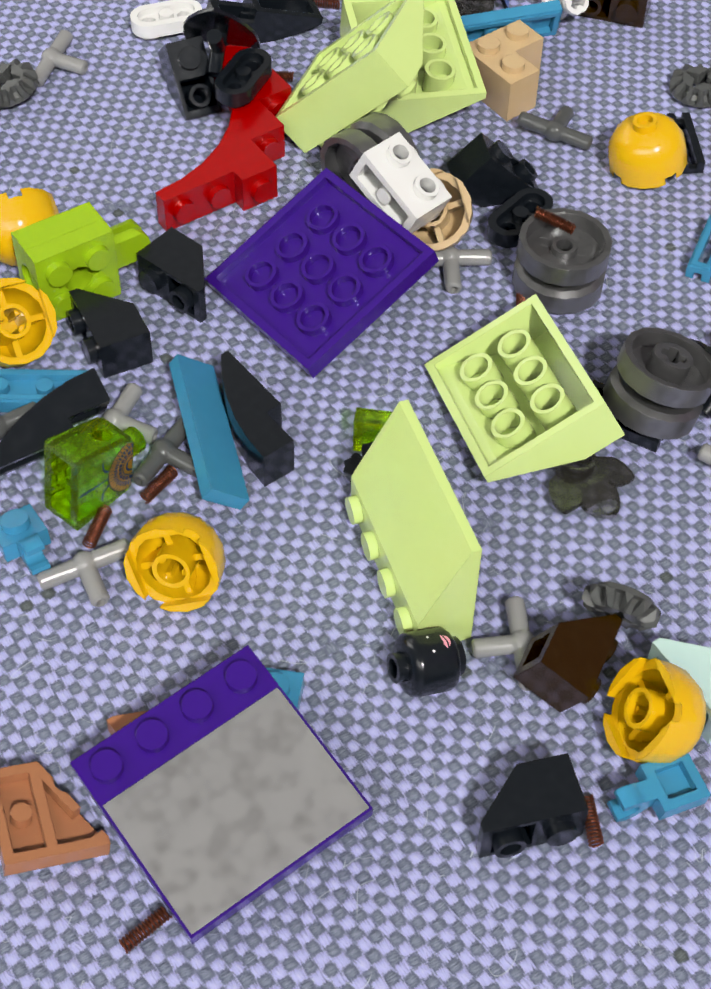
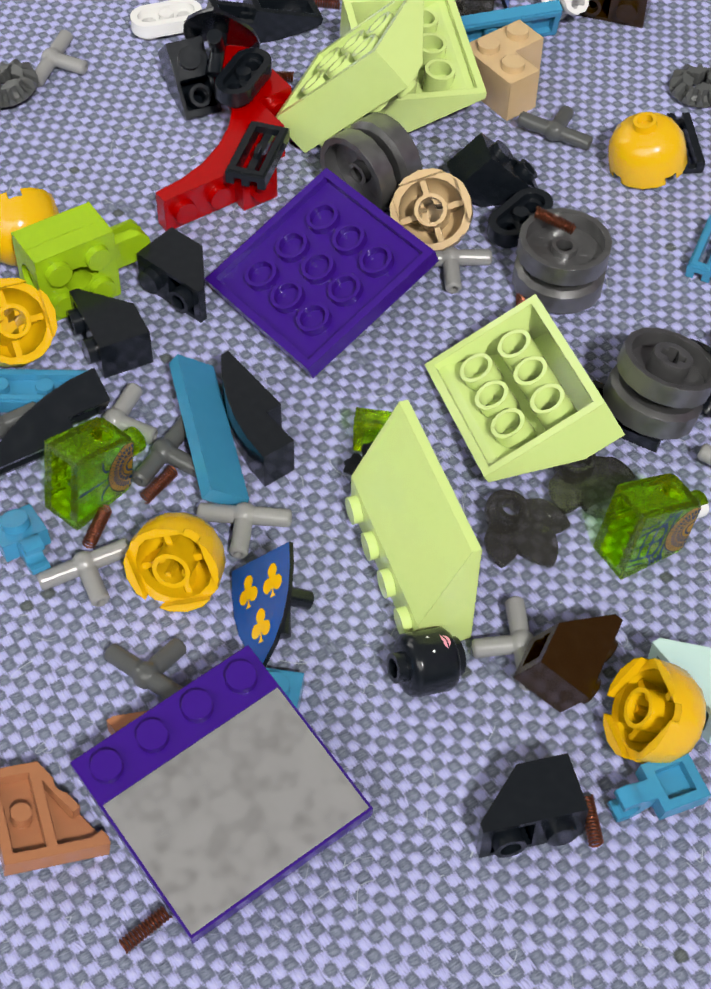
white brick [349,132,452,233] -> none
dark grey gear [581,582,661,631] -> none
none -> dark grey piece [104,638,186,699]
none -> light grey piece [197,502,292,559]
none -> black tile [225,121,290,190]
none -> blue shield [232,542,314,667]
none -> clear smoke plate [484,489,570,568]
none -> clear neon green torso [593,473,709,580]

